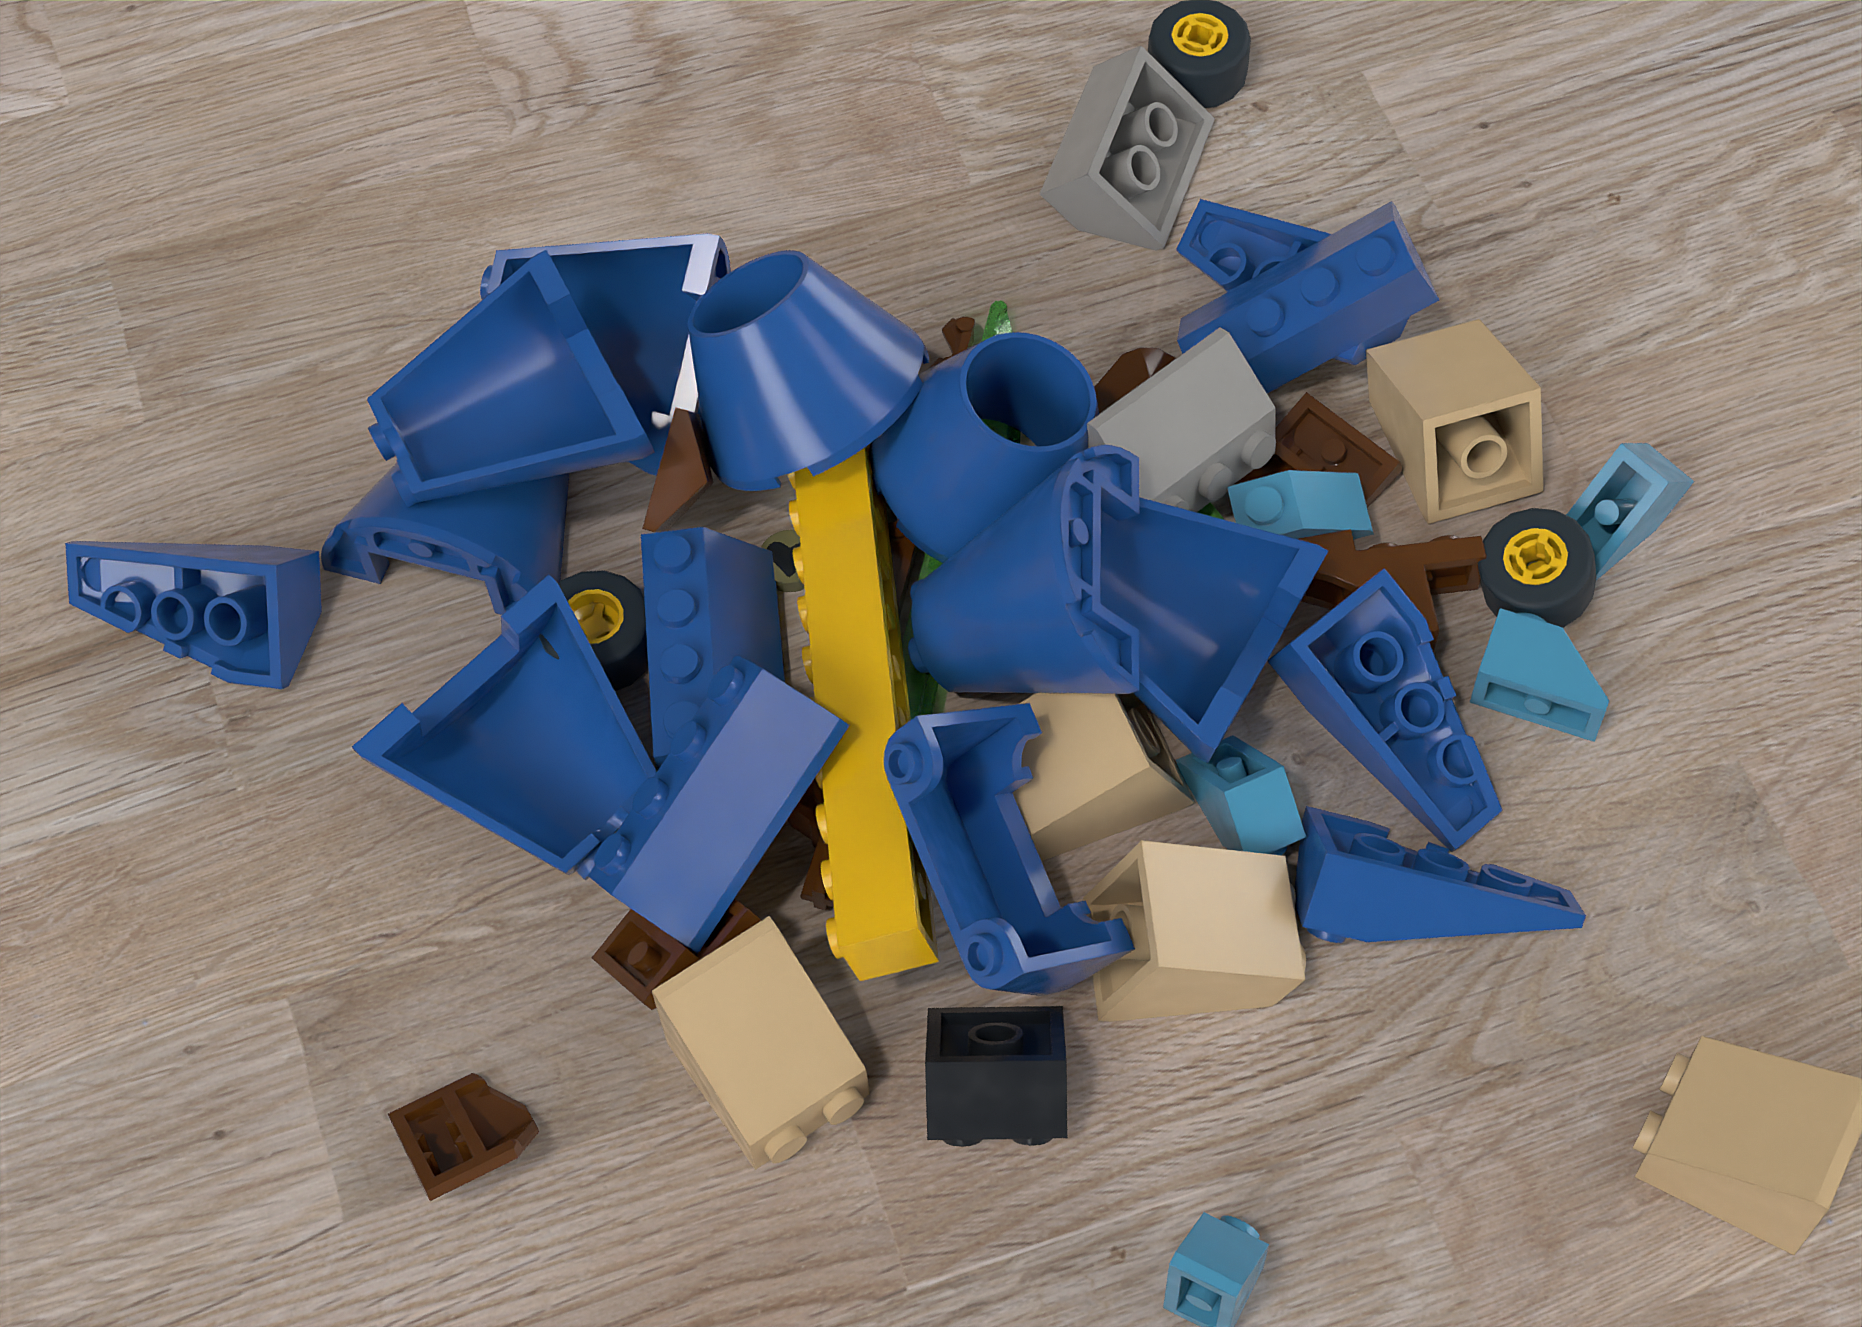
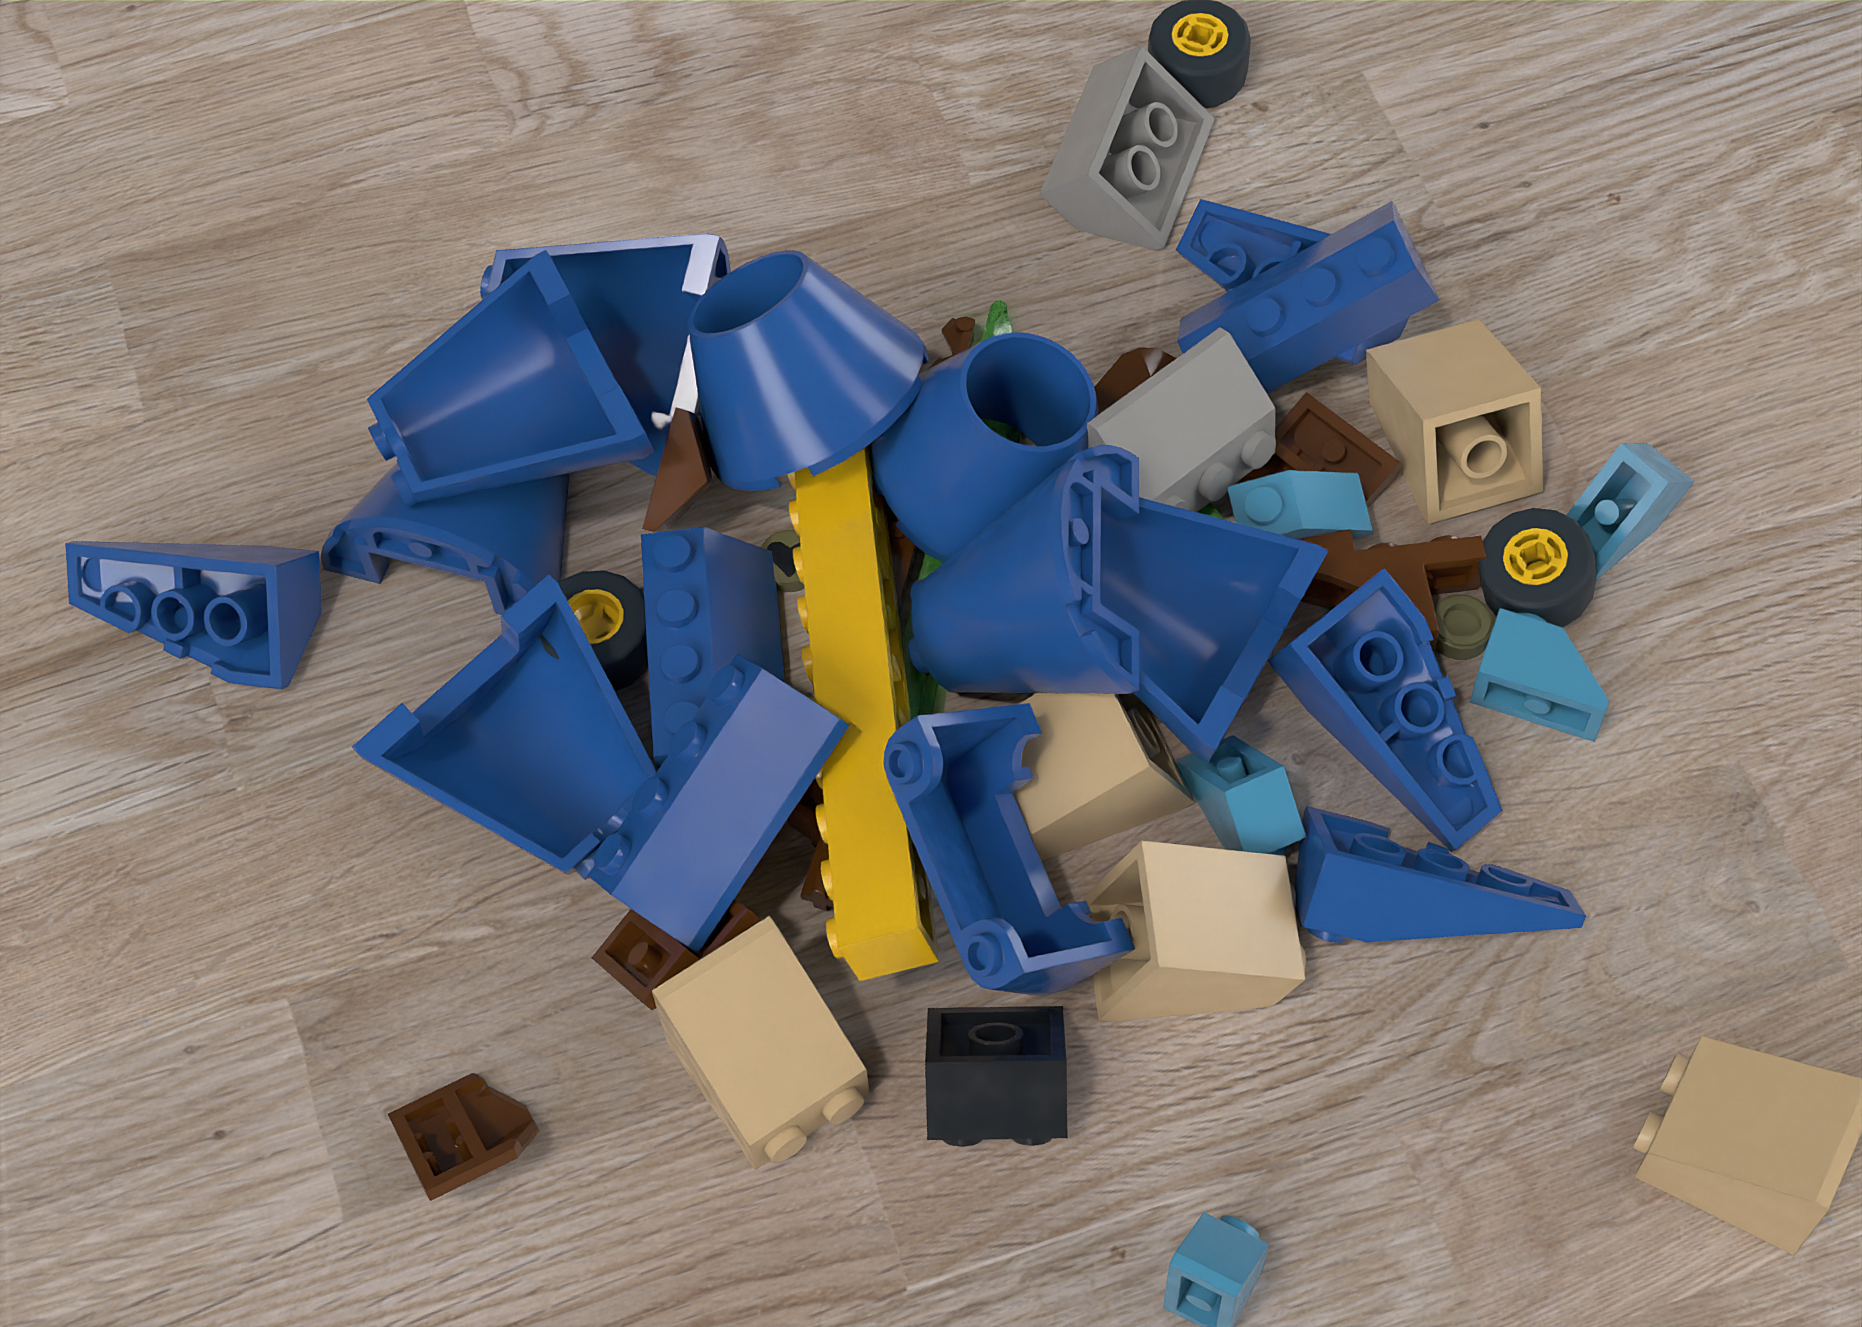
none -> olive tile [1434,594,1494,660]

